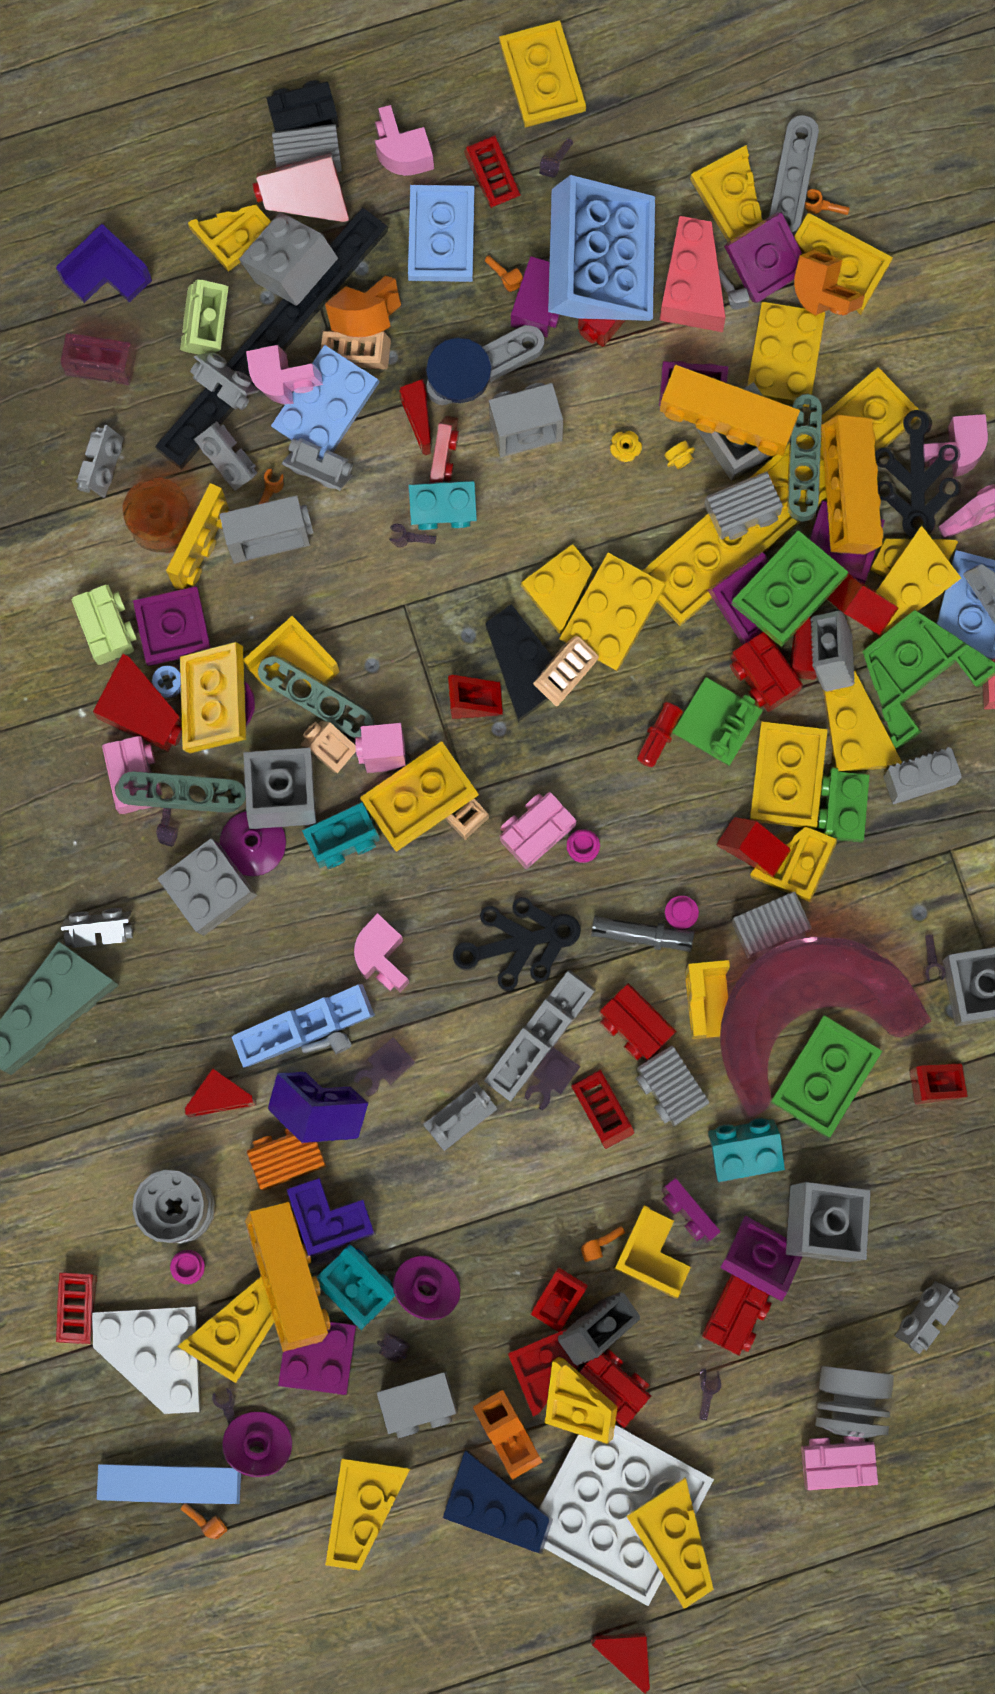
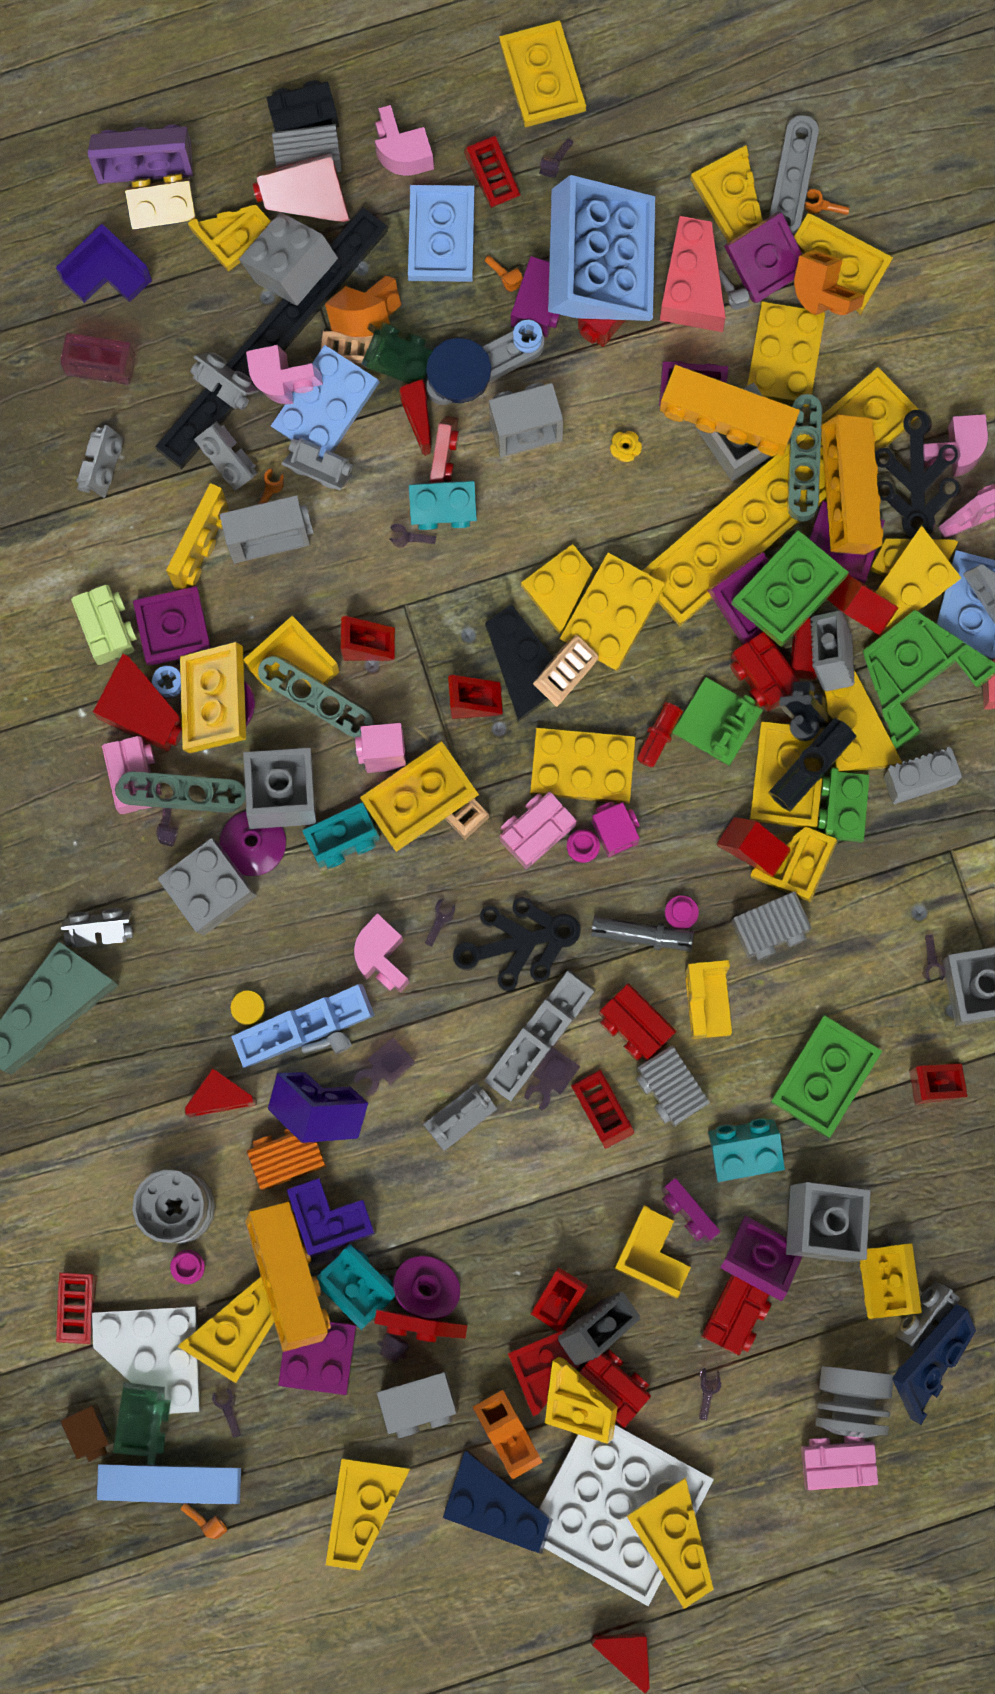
clear orange brick [123,478,193,553] -> none
yellowish green brick [180,279,229,354] -> none
magenta dish [222,1412,292,1477] -> none
light nougat bracket [300,720,356,773] -> none
orange hand [581,1226,625,1262] -> none
yellow plate [664,440,695,470] -> none
light grey brick [704,472,783,540] -> none
clear pink windscreen [720,936,931,1122] -> none
none -> reddish brown brick [60,1405,114,1462]
none -> medium lavender slope [88,125,193,184]
none -> clear green bracket [113,1382,171,1465]
none -> bracket [125,173,196,229]
none -> yellow tile [230,991,265,1025]
none -> red slope [341,616,395,661]
none -> clear green bracket [361,322,433,384]
none -> red wing [374,1310,468,1342]
none -> clear purple hand [425,899,455,947]
none -> light blue bush [513,320,542,353]
none -> yellow plate [530,728,636,804]
none -> dark pink brick [592,802,640,858]
none -> black piece [768,718,857,812]
none -> black hips [779,681,833,741]
none -> yellow bracket [860,1243,922,1319]
none -> dark blue wing [892,1304,976,1425]

